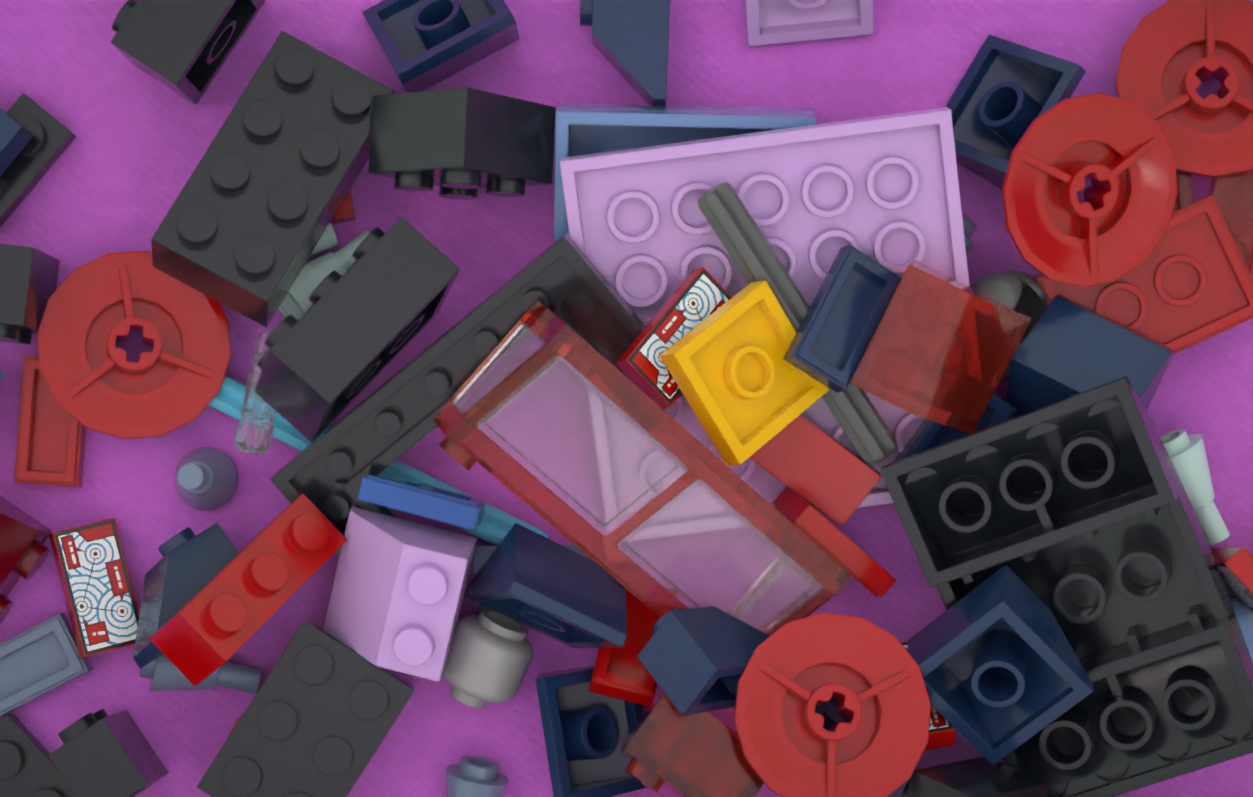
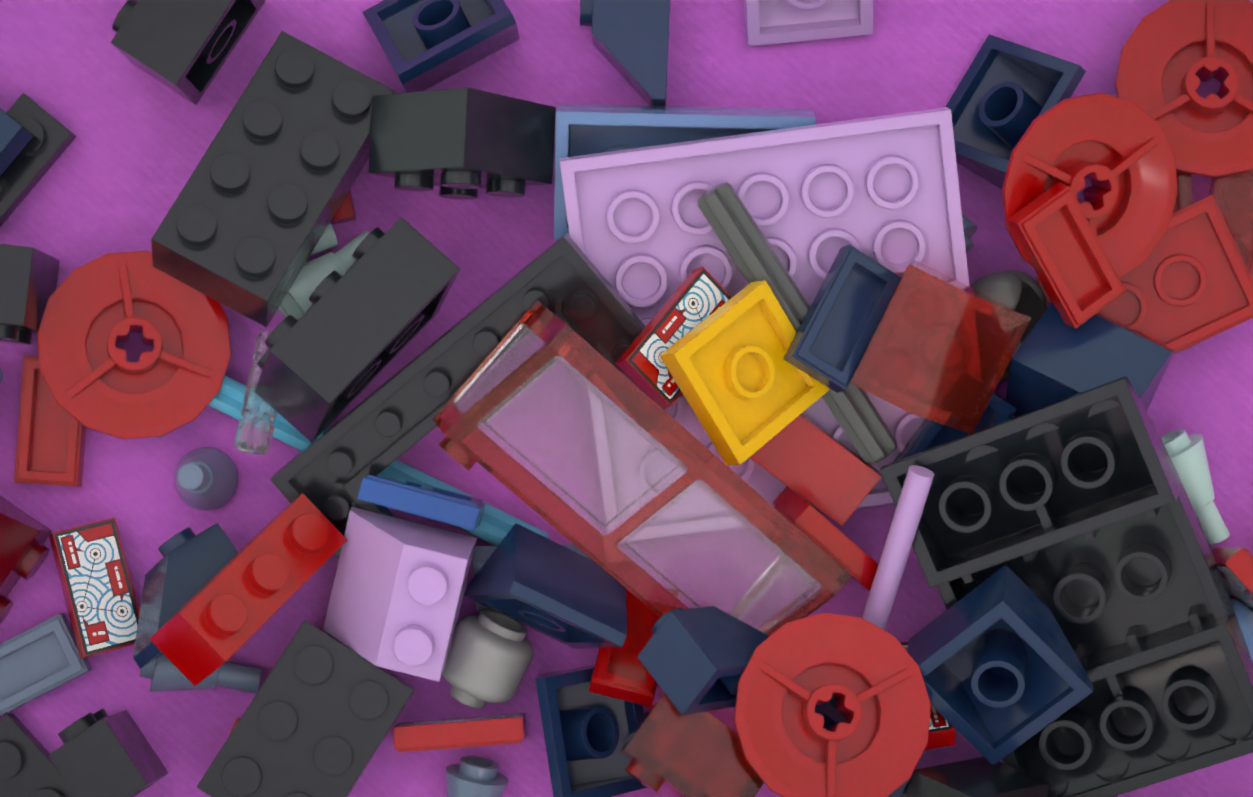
none -> red tile [393,713,526,753]
none -> lavender bar [862,465,934,630]
none -> red tile [1007,182,1127,329]

